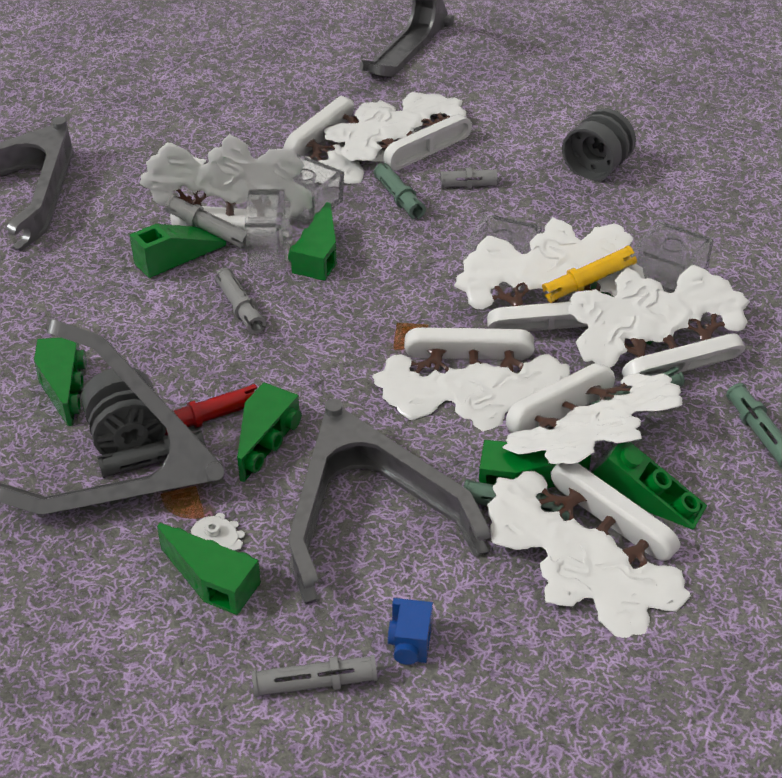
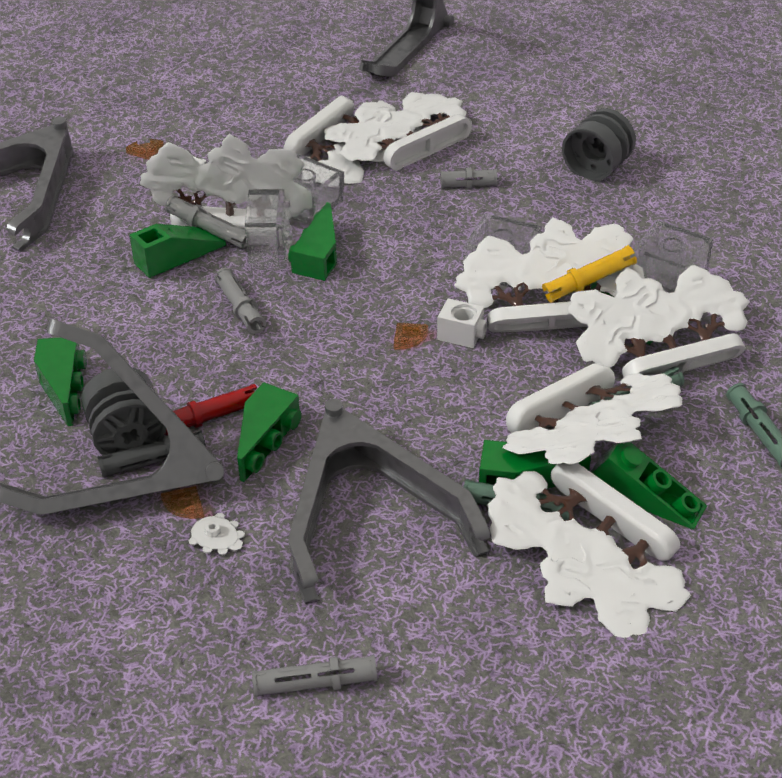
green slope [157,522,261,615] -> none
white plant [372,328,570,432] -> none
sand green pin [374,163,426,219] -> none
blue brick [388,598,433,665] -> none
none -> clear orange tile [126,139,164,160]
none -> white brick [437,298,488,348]

